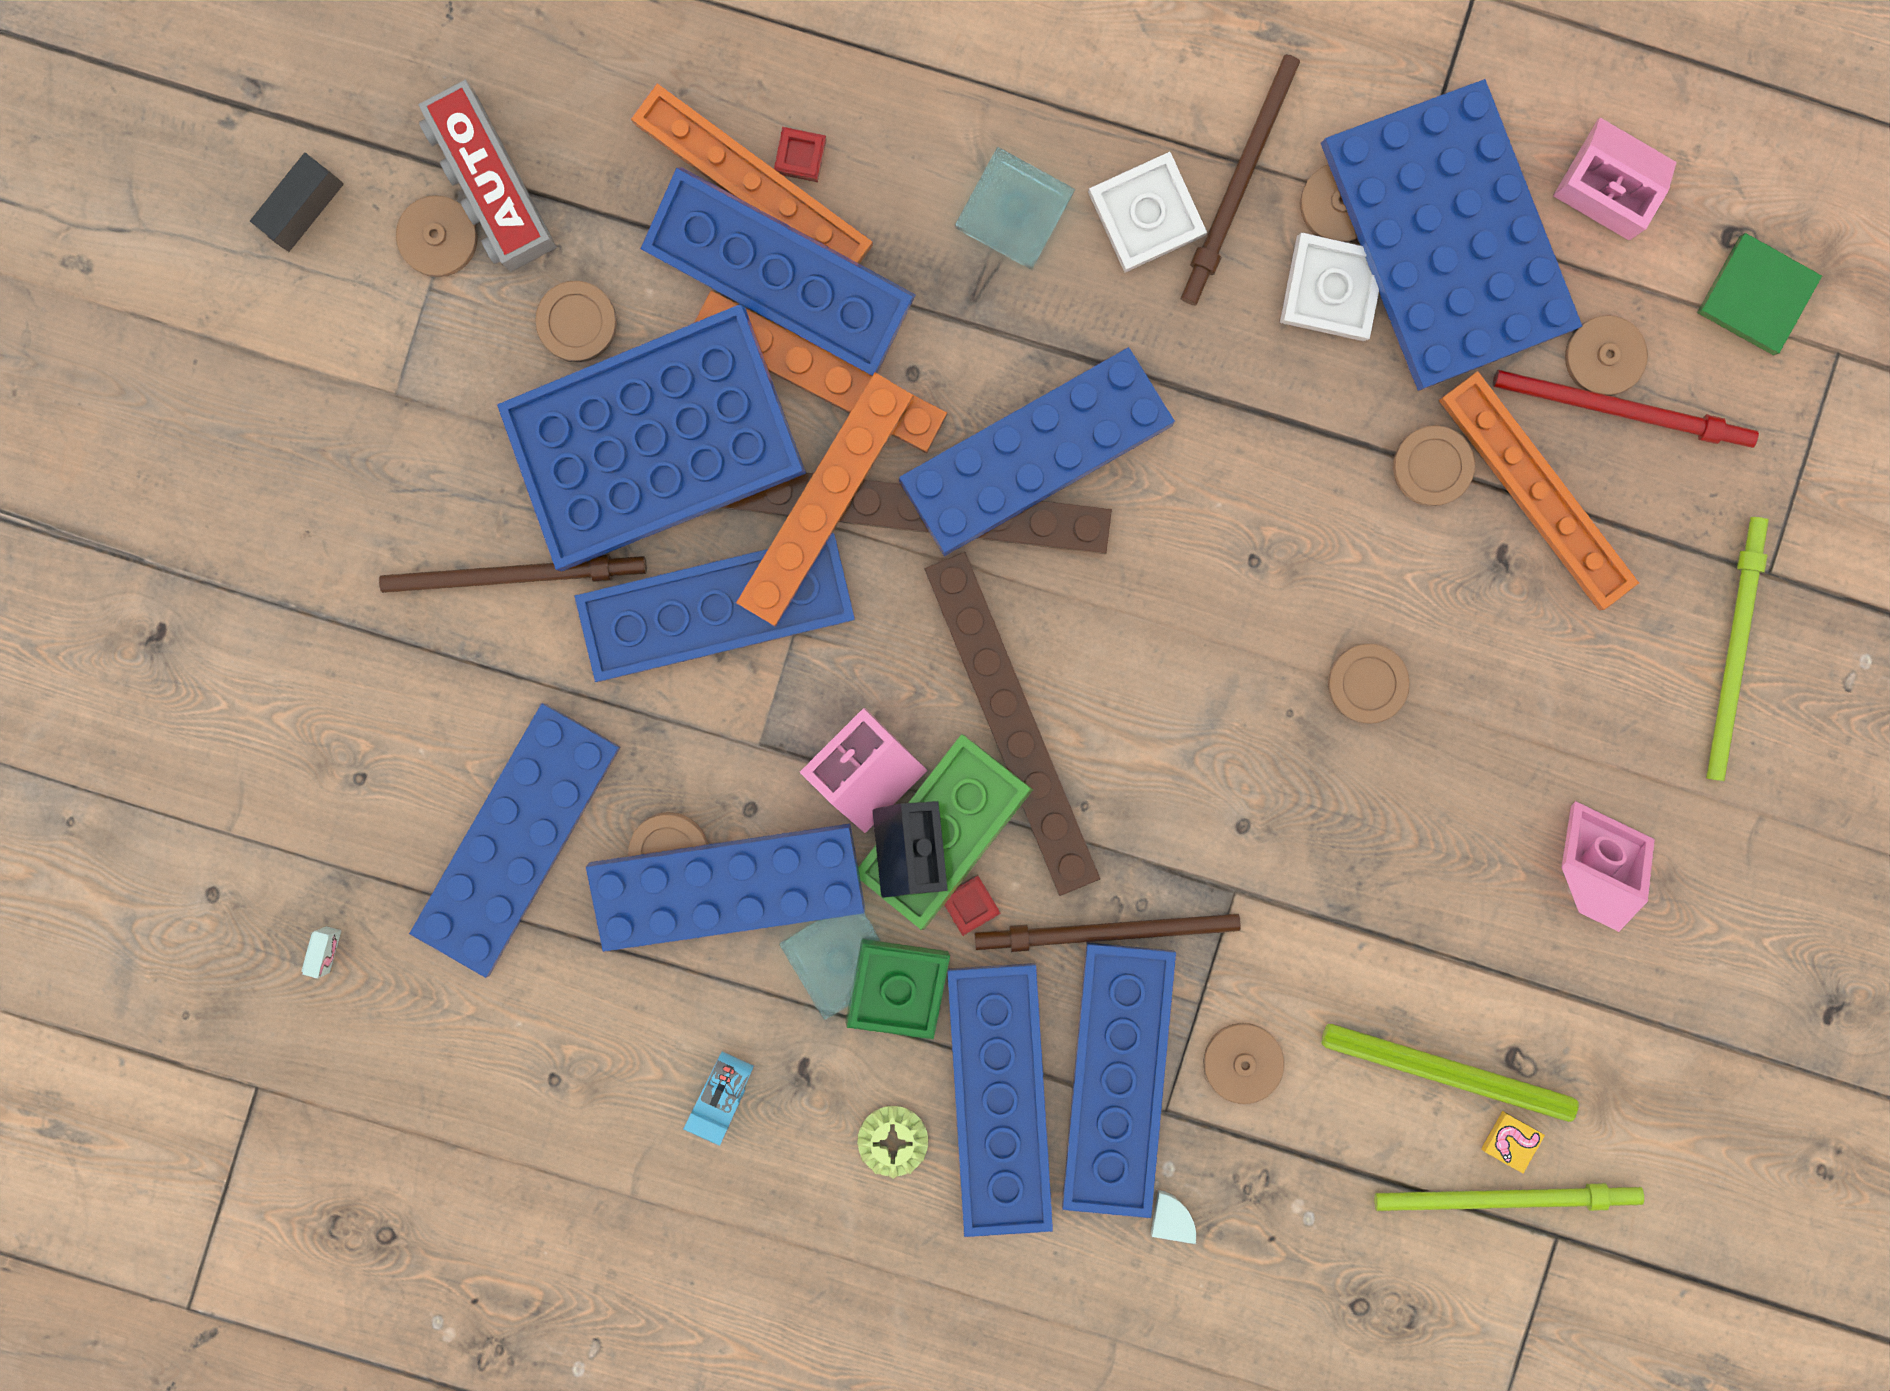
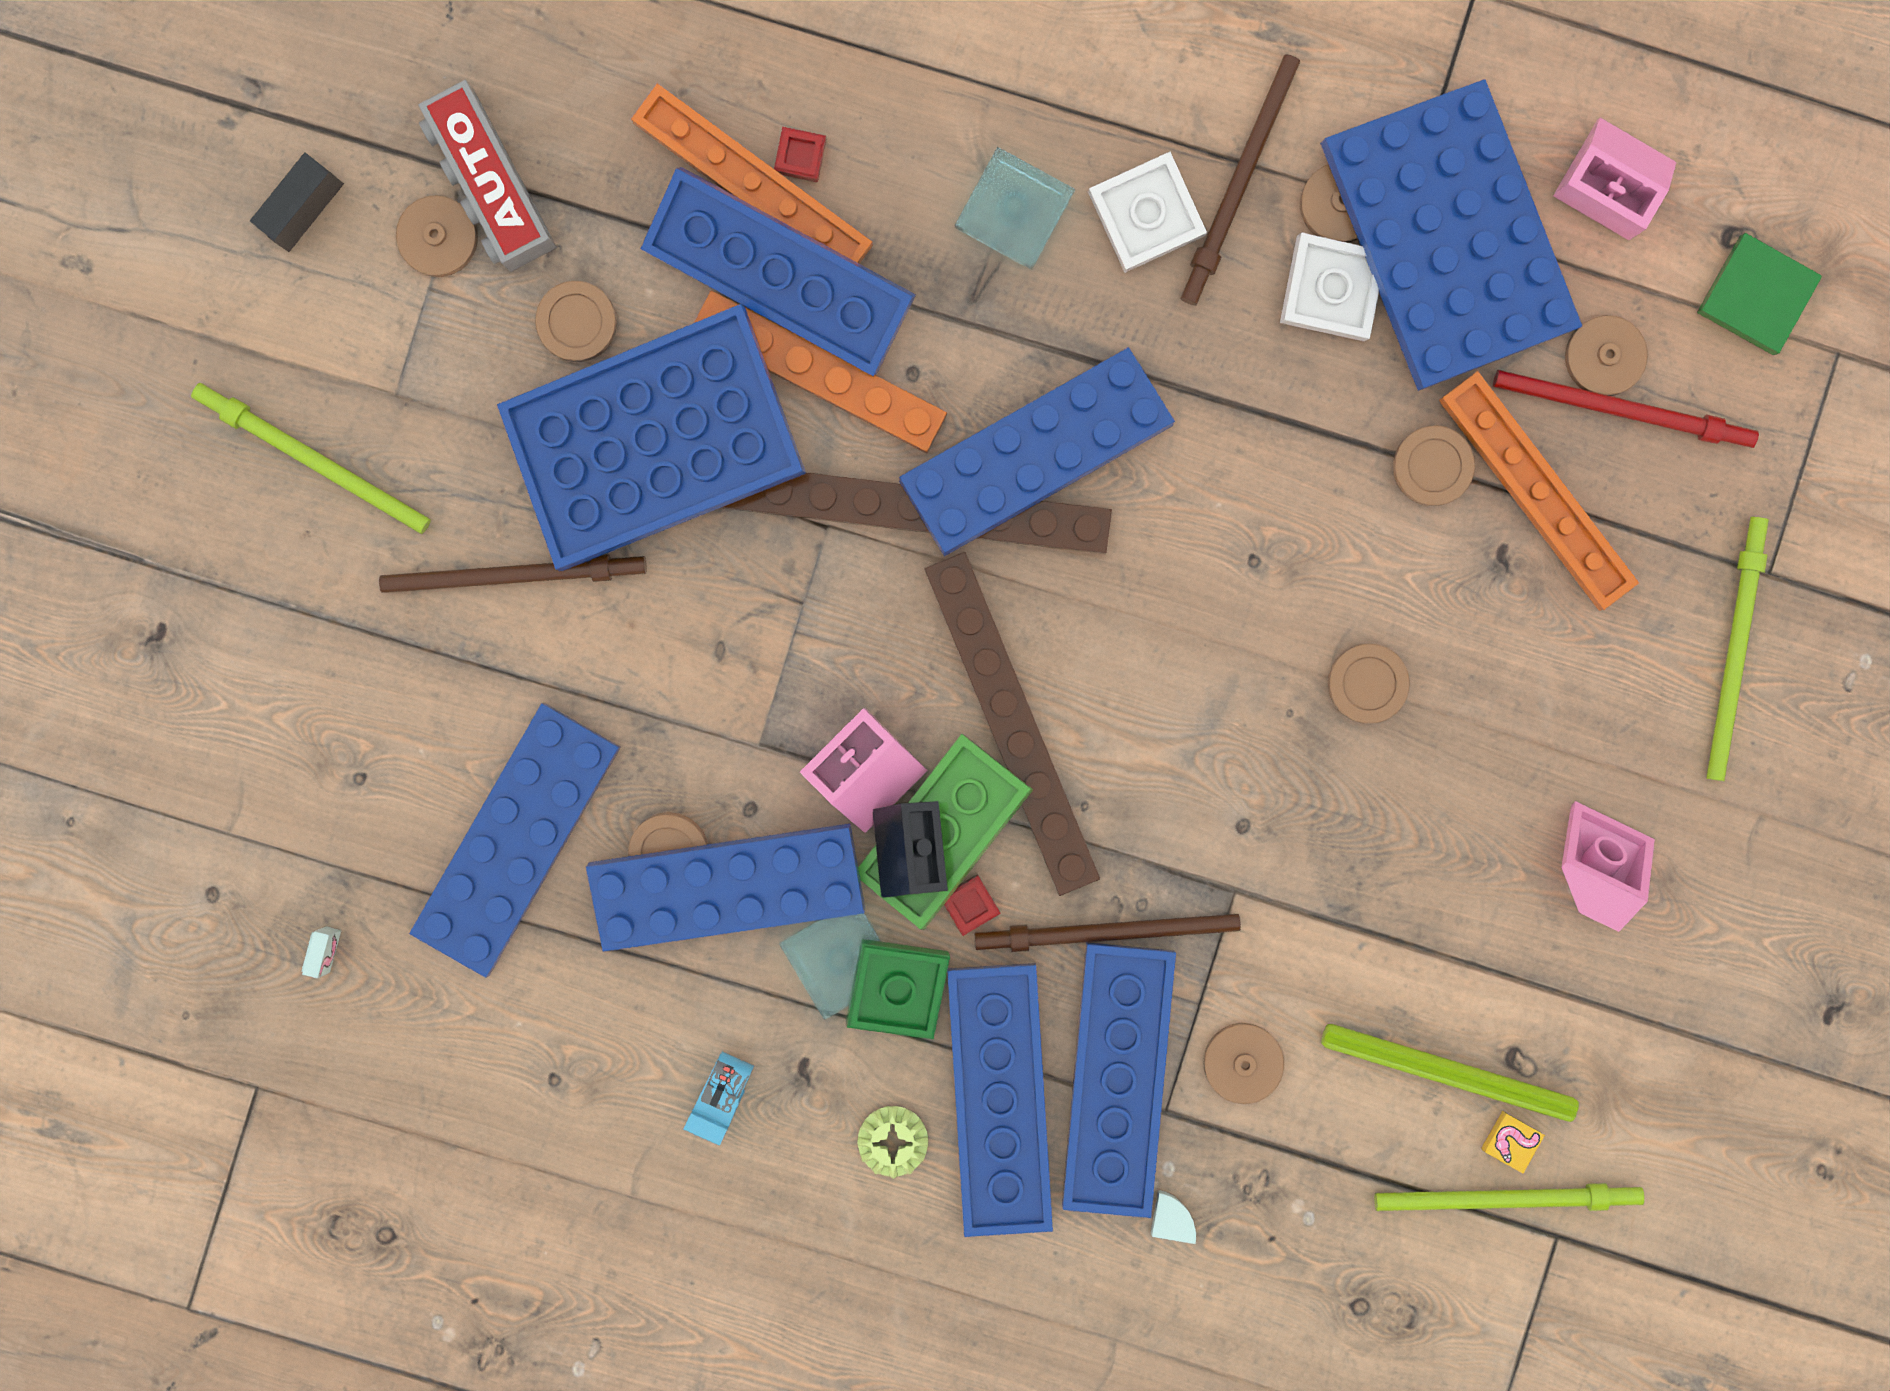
blue plate [574,533,855,682] -> none
orange plate [736,372,914,626] -> none
none -> lime bar [191,383,431,534]

